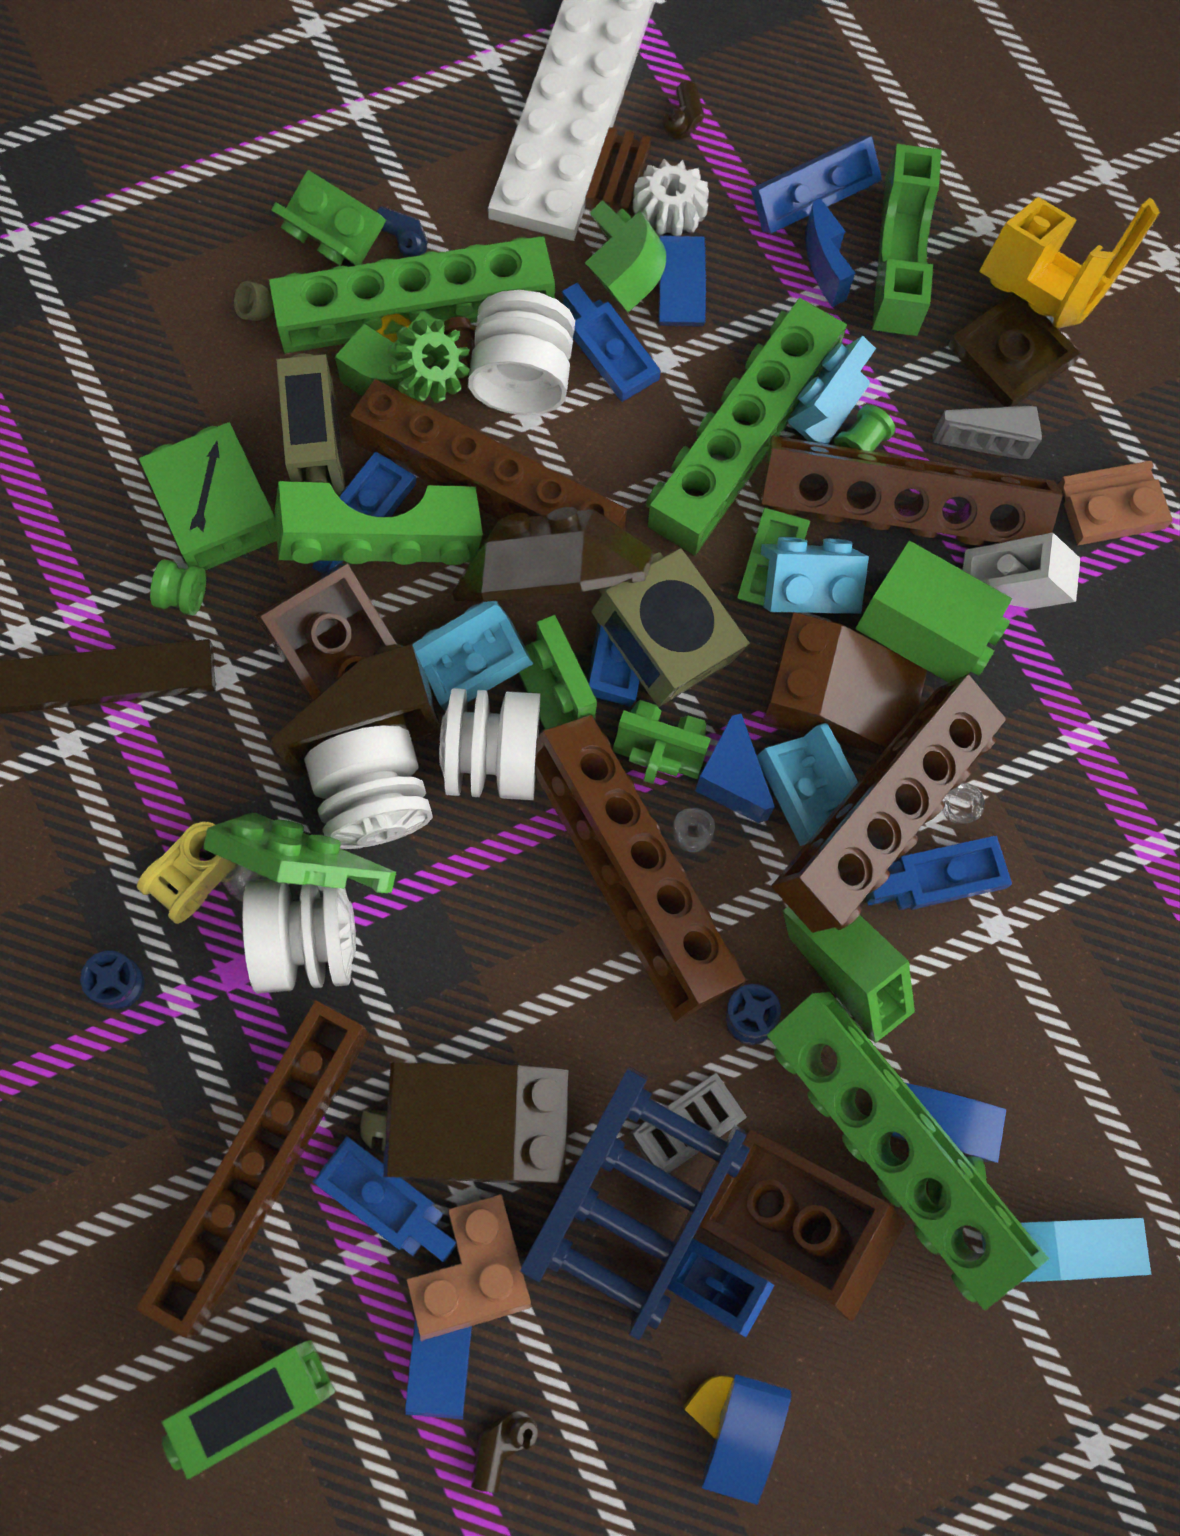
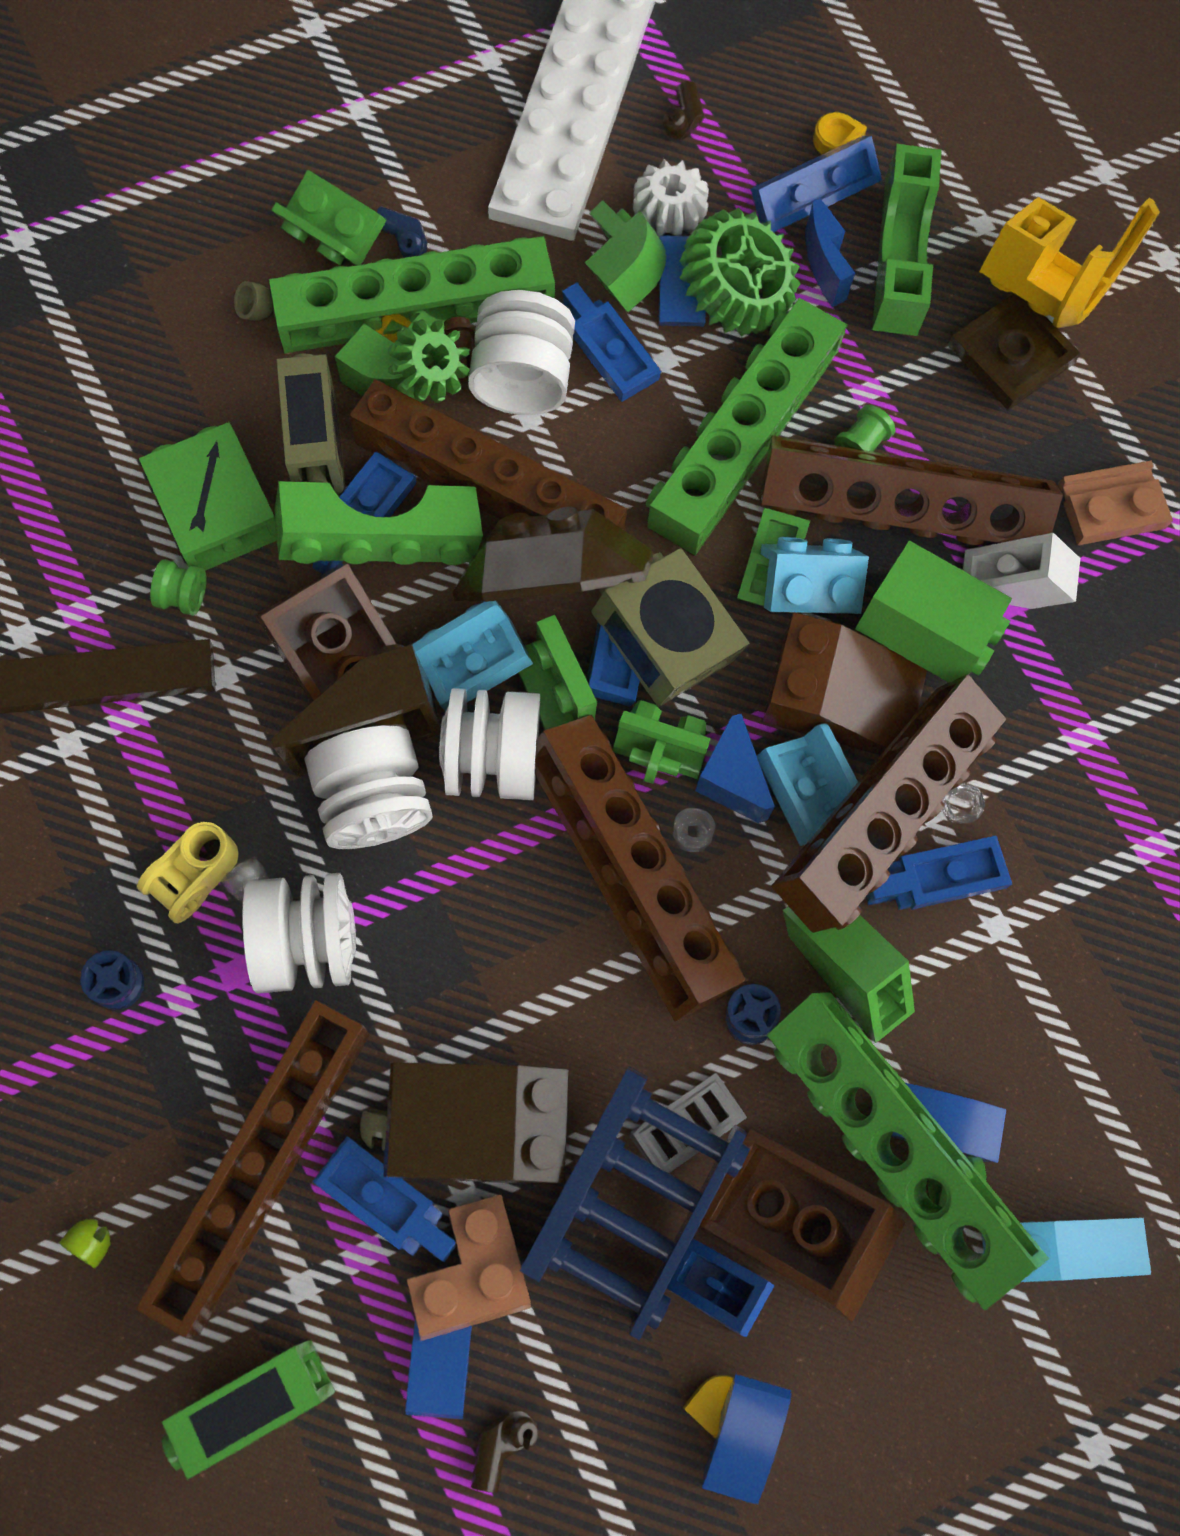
bright green wing [203,813,396,893] -> none
reddish brown tile [585,127,651,214] -> none
medium azure bracket [787,336,876,445] -> none
light grey slope [932,406,1042,459] -> none
none -> lime hinge [58,1219,110,1269]
none -> bright green gear [679,208,801,336]
none -> yellow tile [813,112,867,154]

